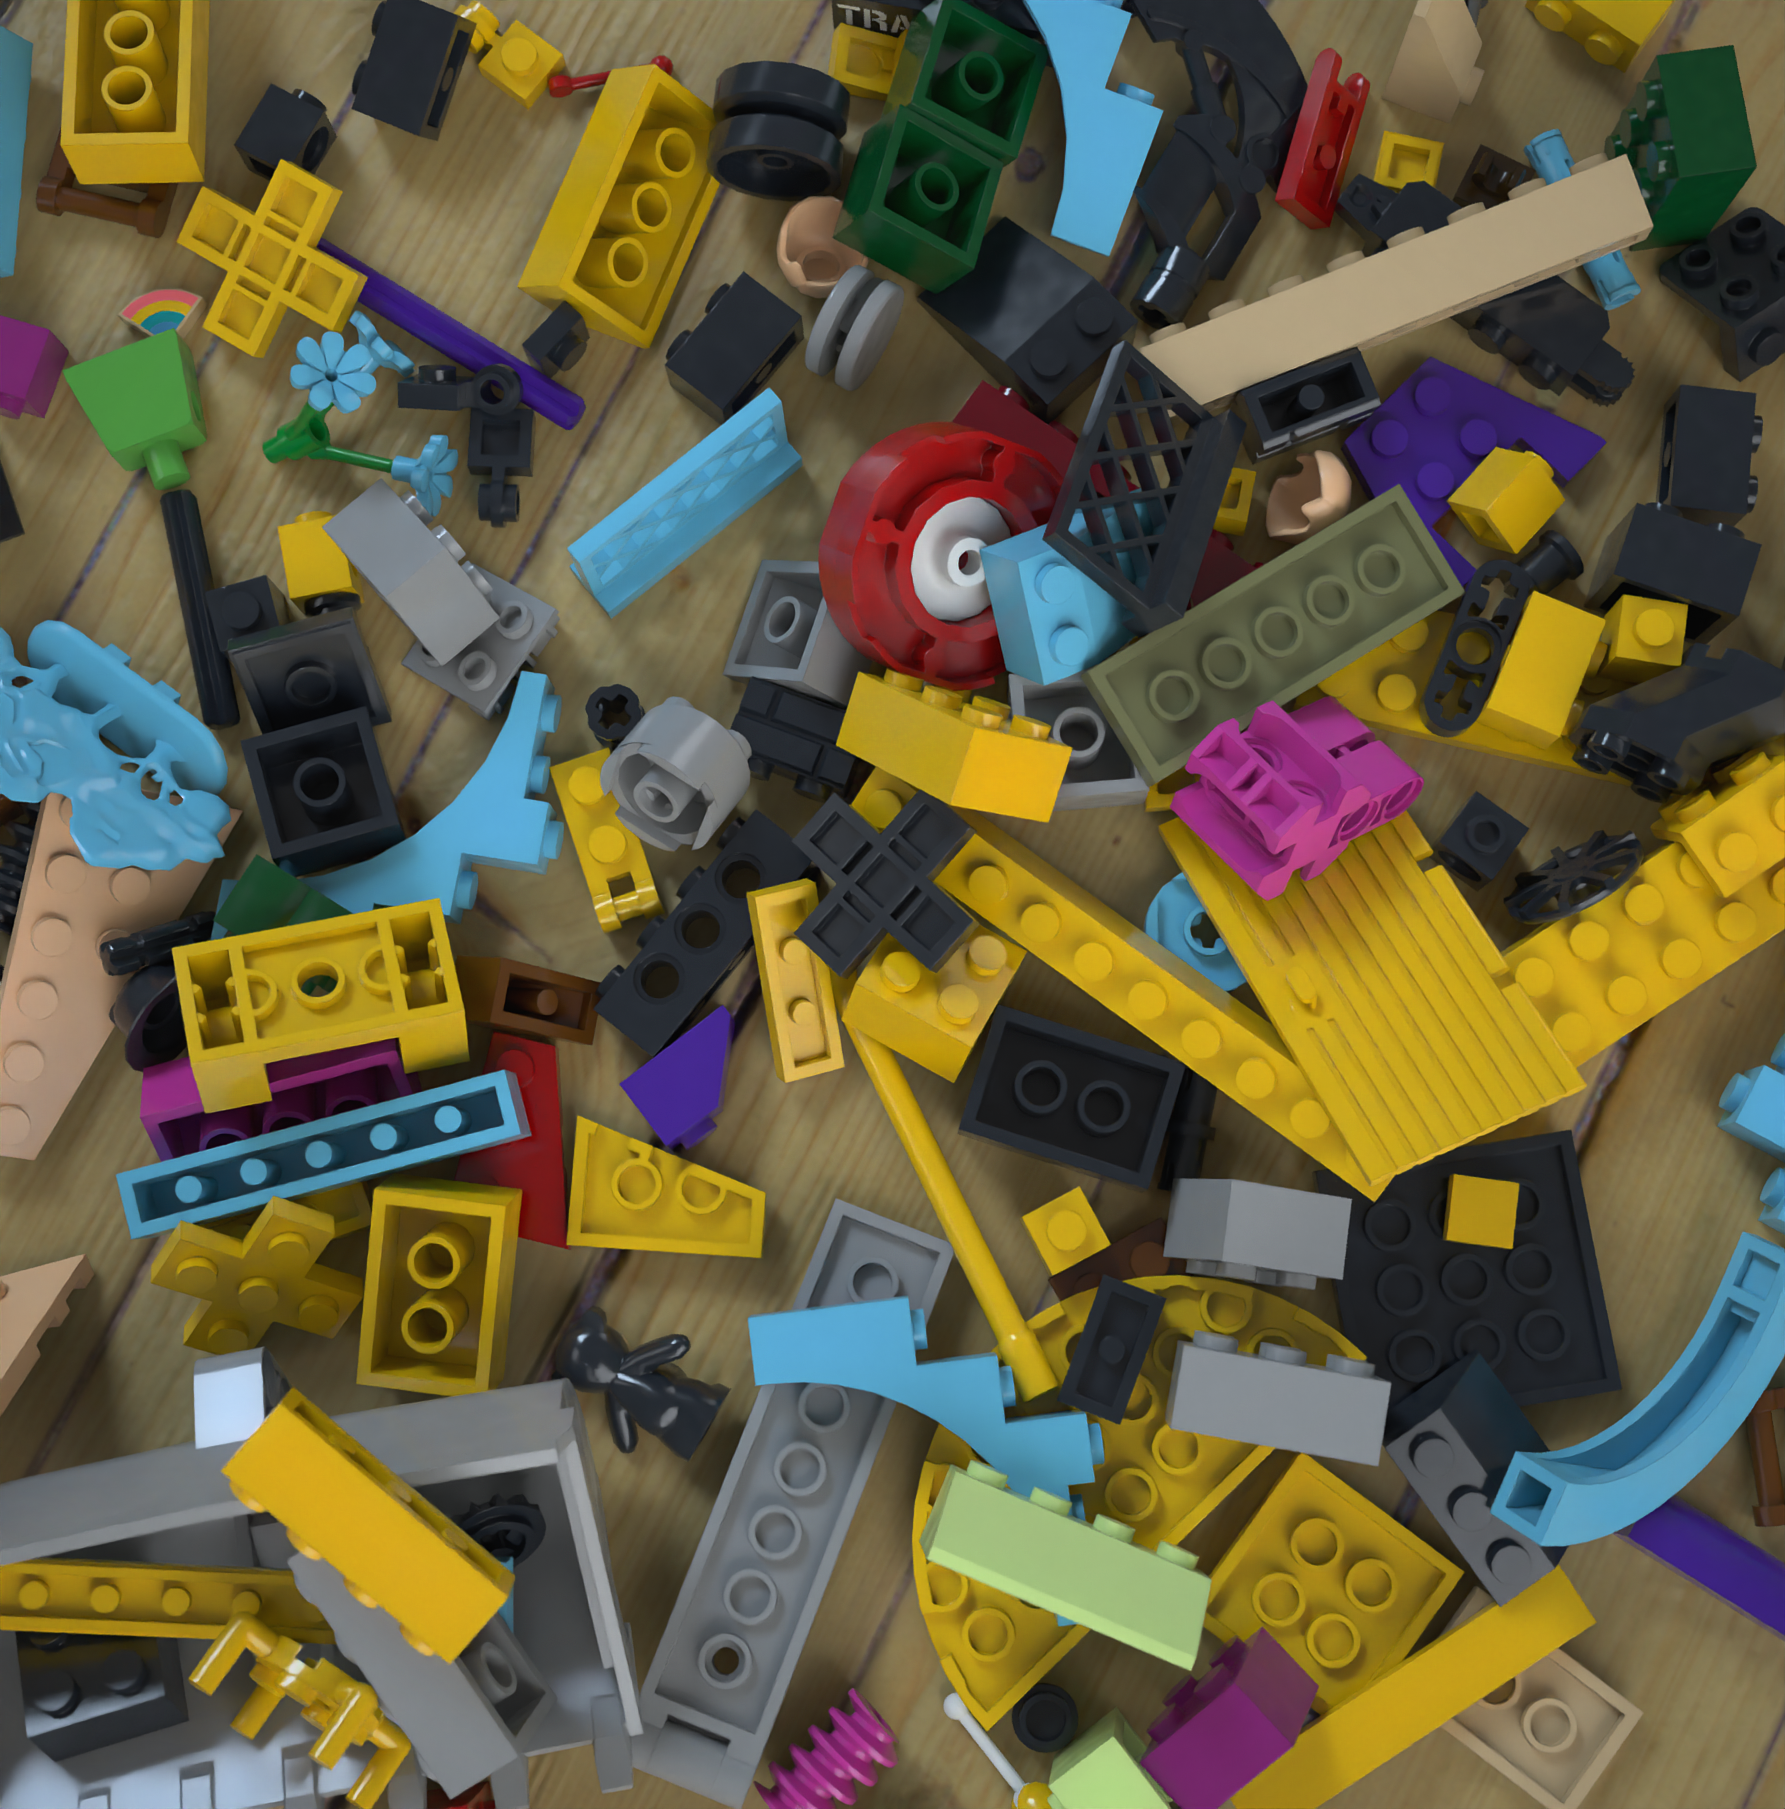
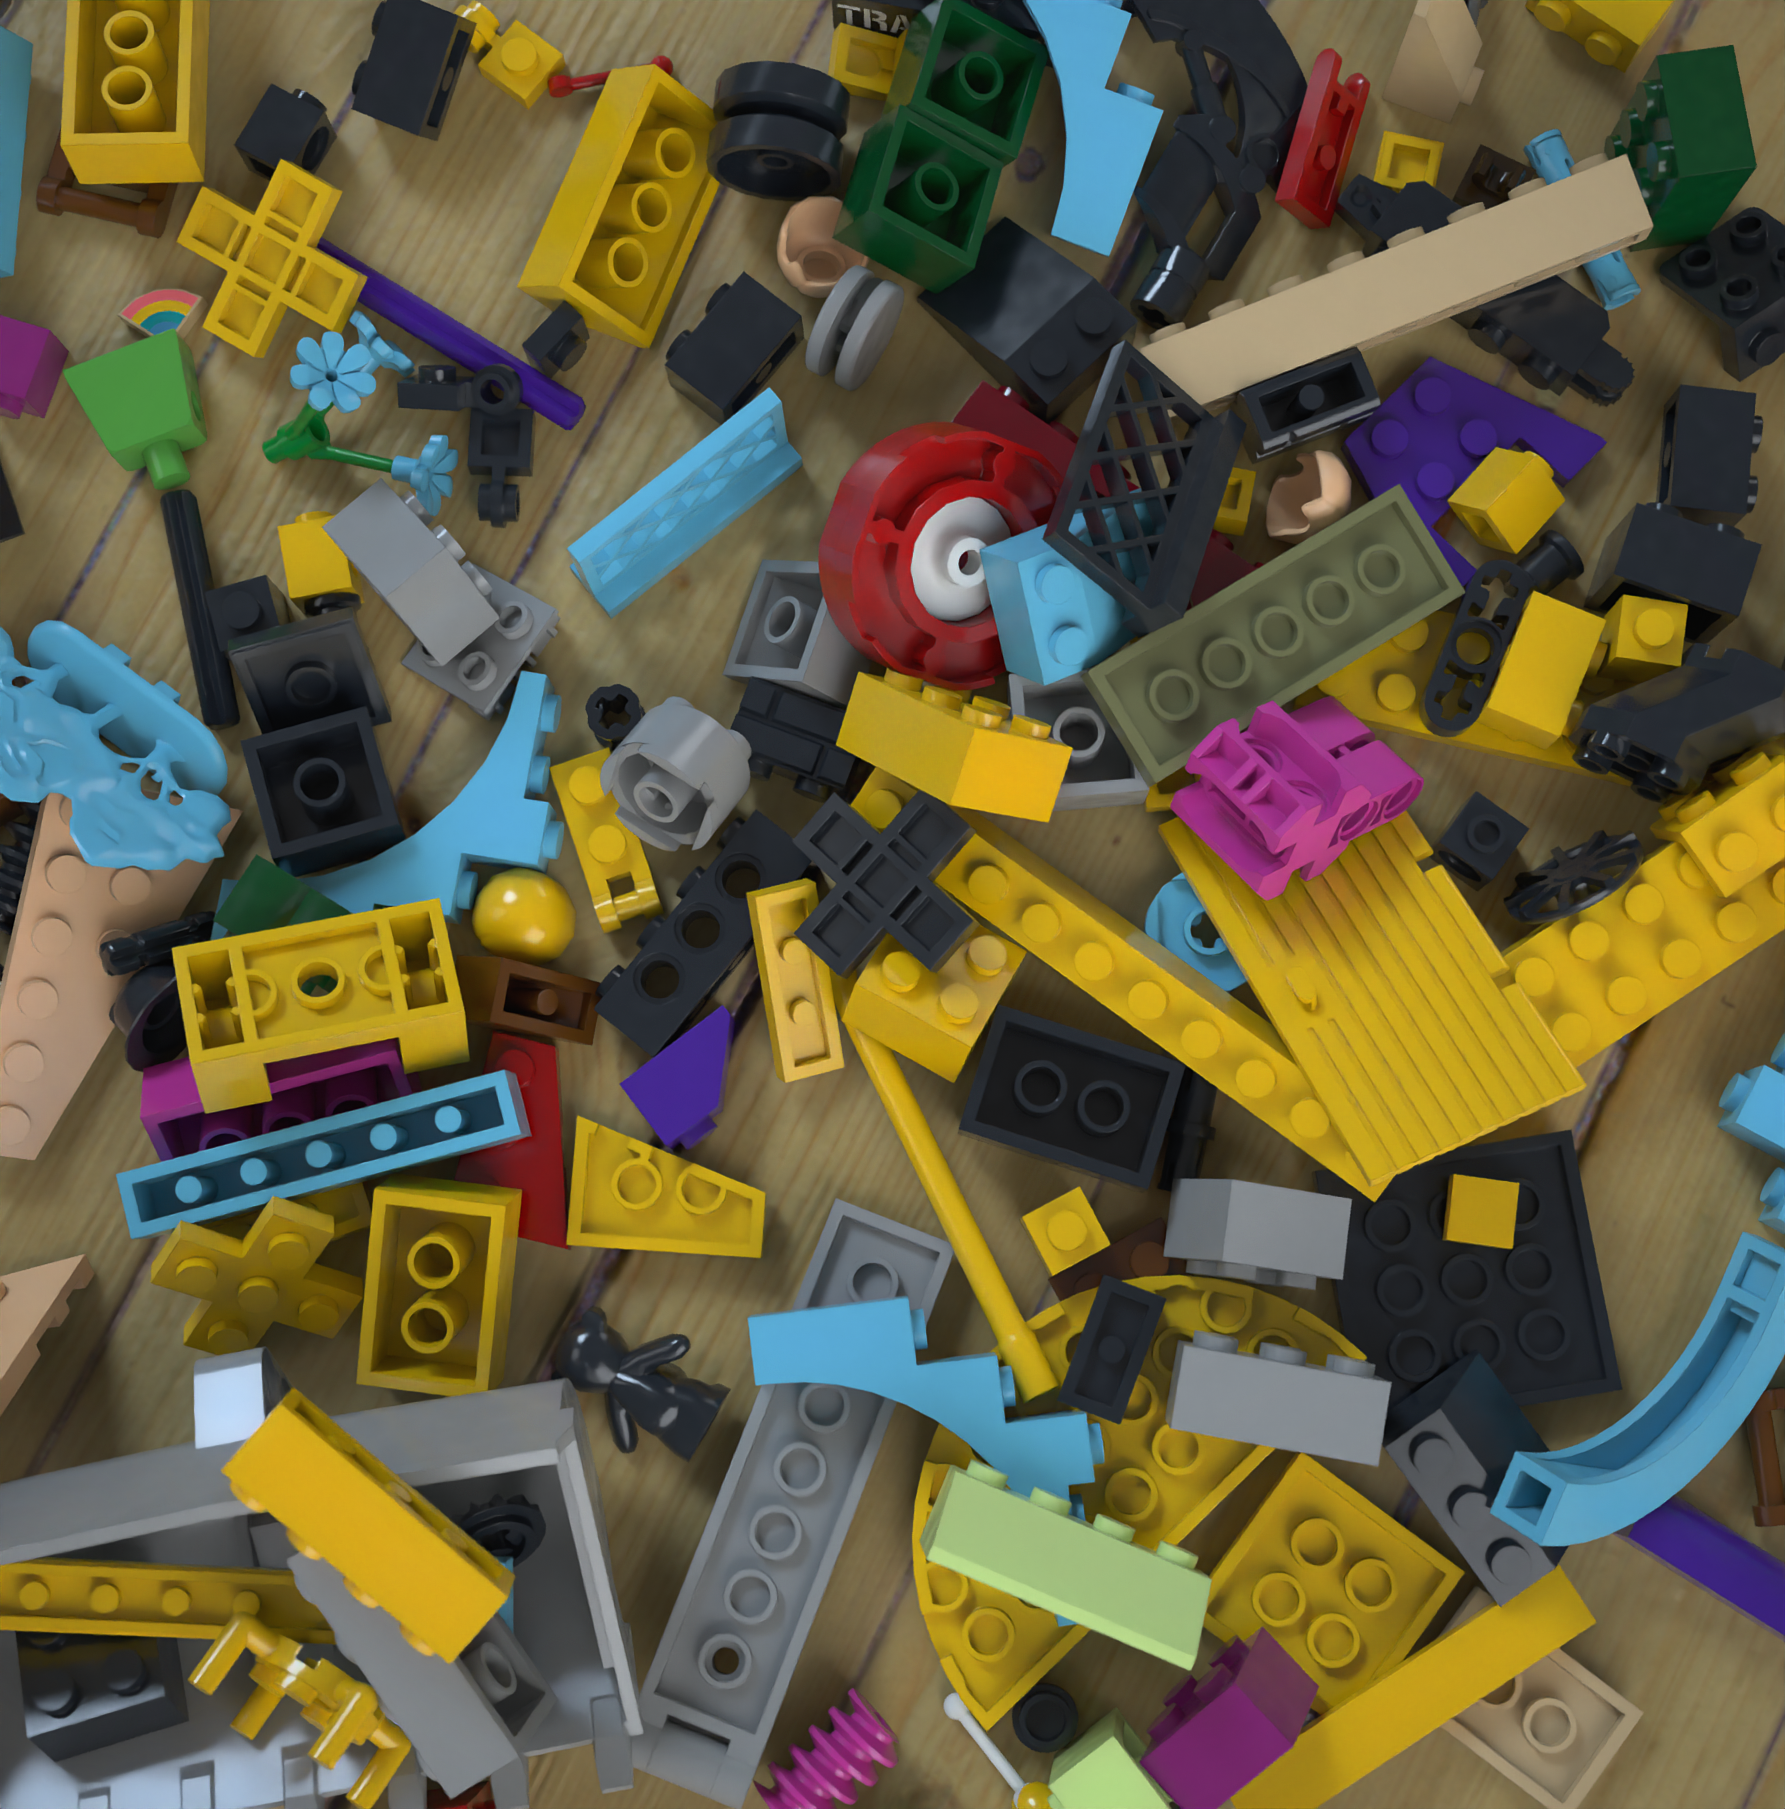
none -> yellow hair [471,867,577,966]

